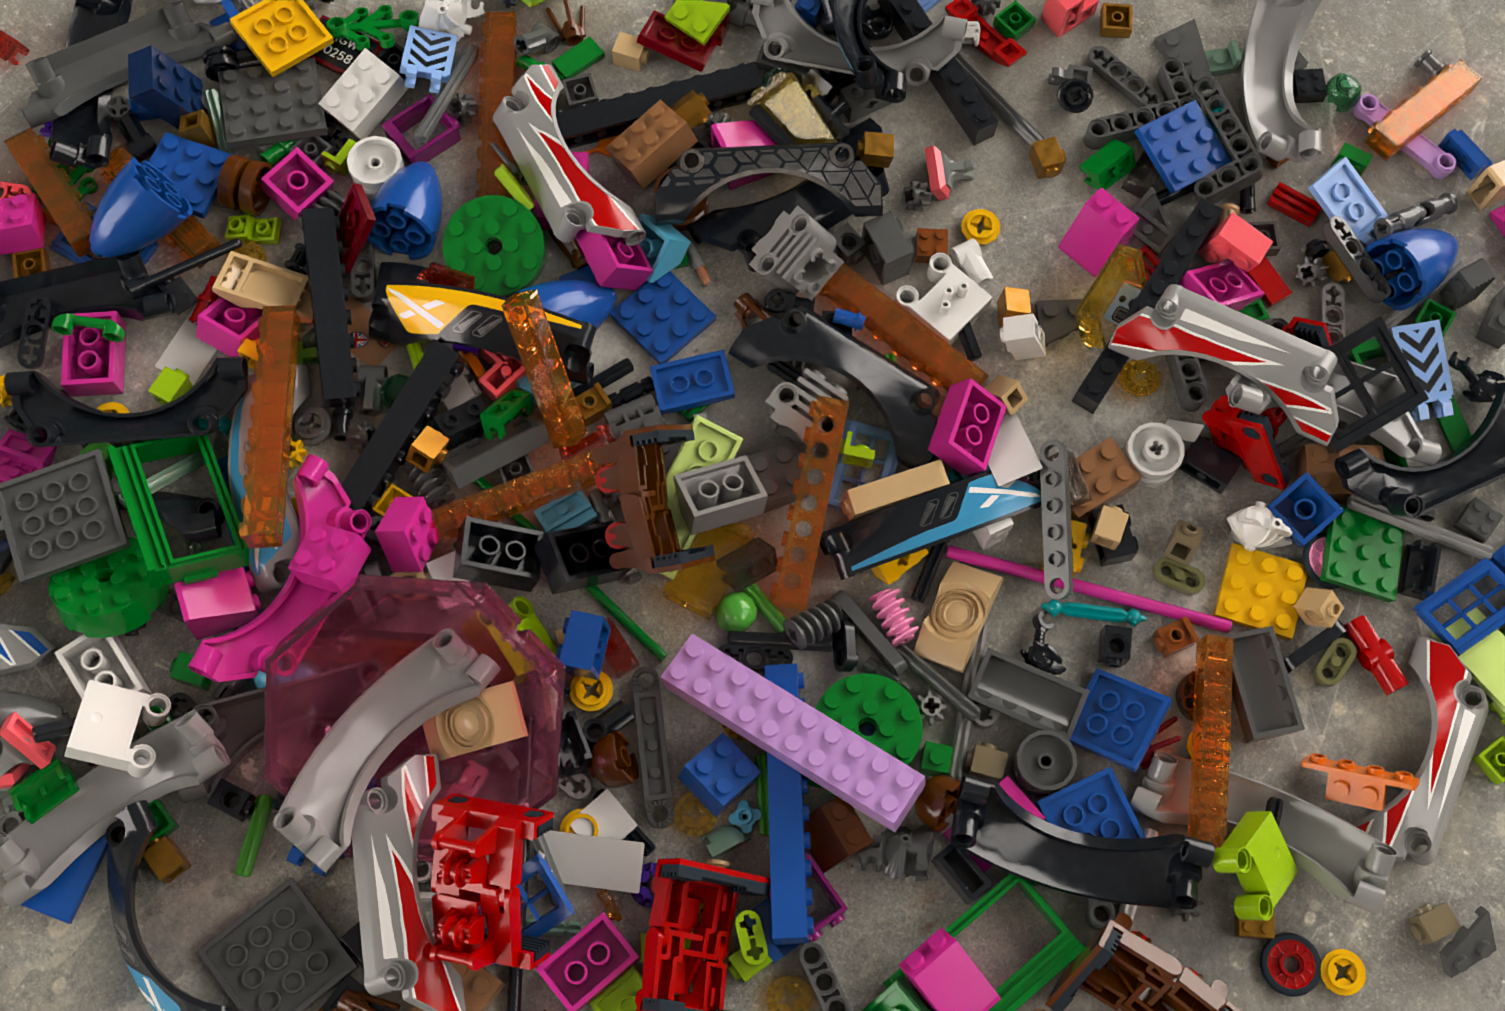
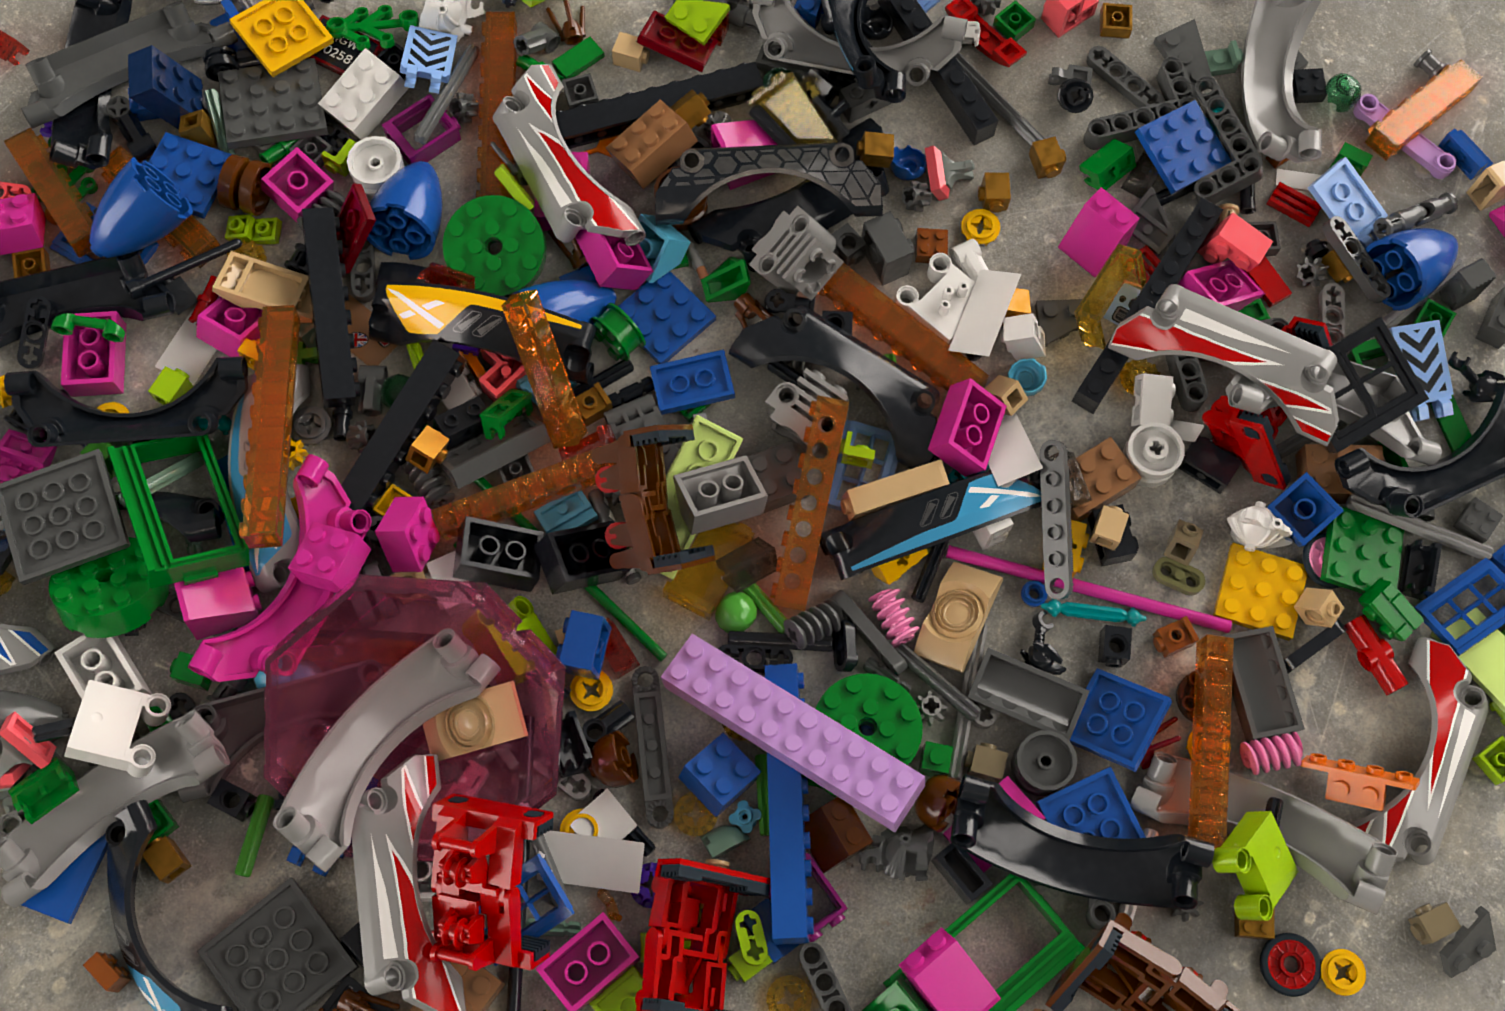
blue pin [832,307,866,331] -> none
olive plate [1313,638,1357,687] -> none
none -> dark orange piece [83,952,132,993]
none -> green wheel [592,303,646,361]
none -> green slope [700,256,751,303]
none -> blue hair [890,145,927,180]
none -> white sticker [948,269,1021,356]
none -> pearl gold brick [978,172,1011,213]
none -> medium azure hair [1007,358,1047,396]
none -> blue plate [1021,581,1048,607]
none -> white brick [1131,374,1176,427]
none -> bright pink piece [1240,731,1303,775]
none -> white sticker [1276,169,1321,190]
none -> green brick [1358,579,1424,642]

